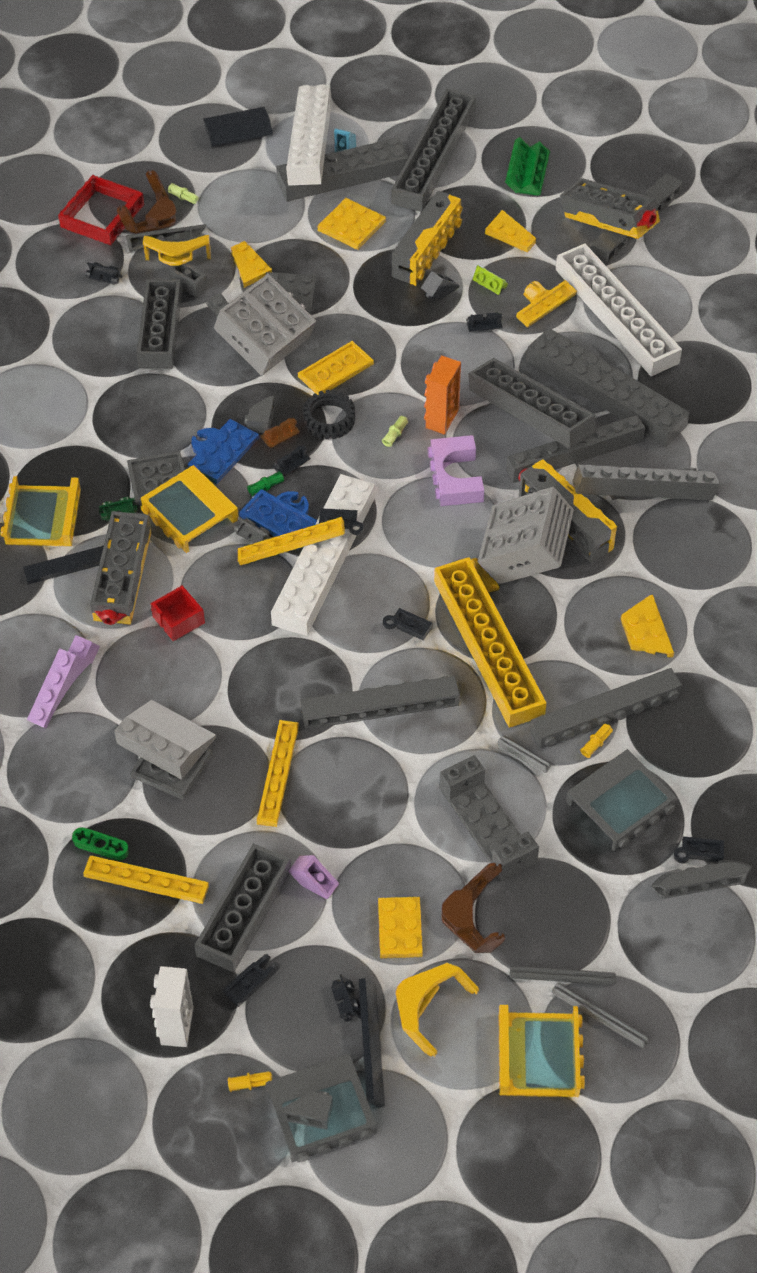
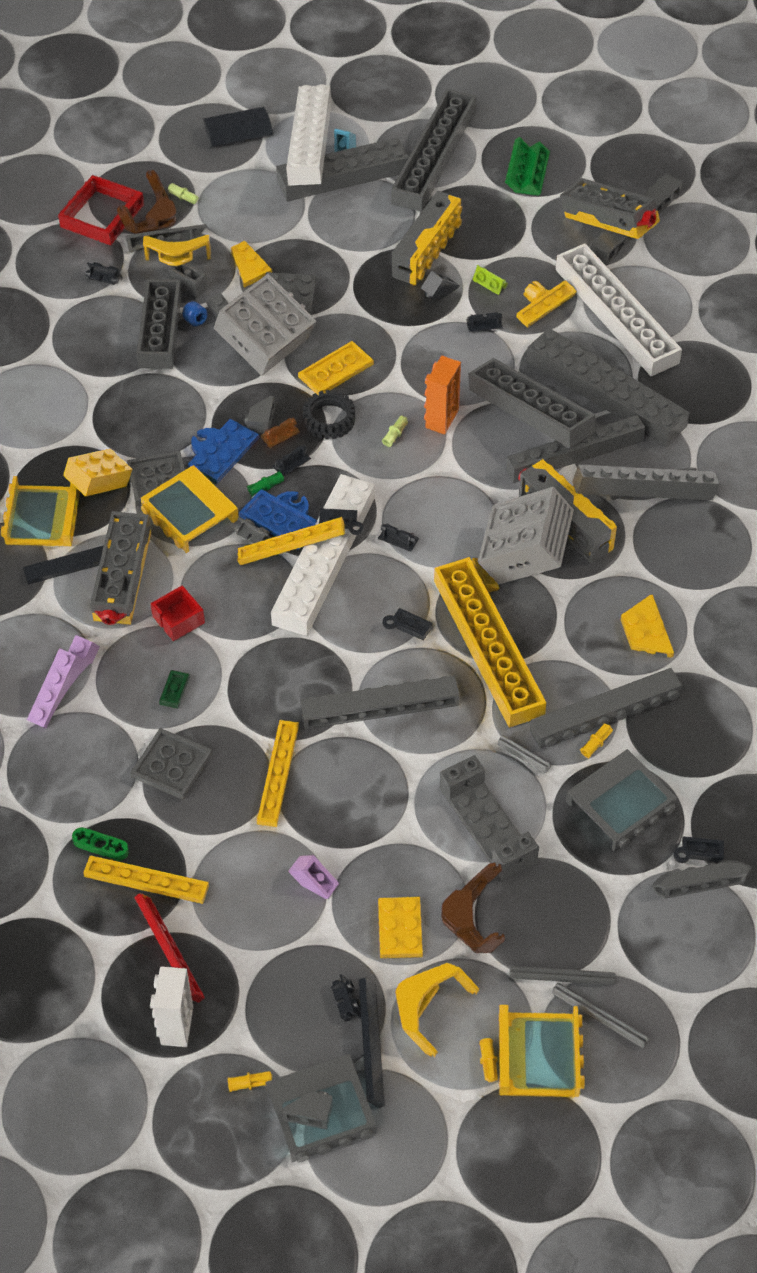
dark green hinge [99,497,138,522] -> none
light grey slope [114,700,216,780] -> none
dark grey brick [195,843,291,972] -> none
black hinge [223,954,280,1007] -> none
yellow plate [318,198,386,250] -> none
lavender arch [427,435,484,506] -> none
yellow wing [485,210,536,253] -> none
none -> yellow brick [63,449,132,496]
none -> red tile [134,893,204,1003]
none -> dark green plate [159,670,190,709]
none -> blue head [182,301,207,327]
none -> black hinge [378,523,419,552]
none -> yellow axle [479,1038,498,1082]

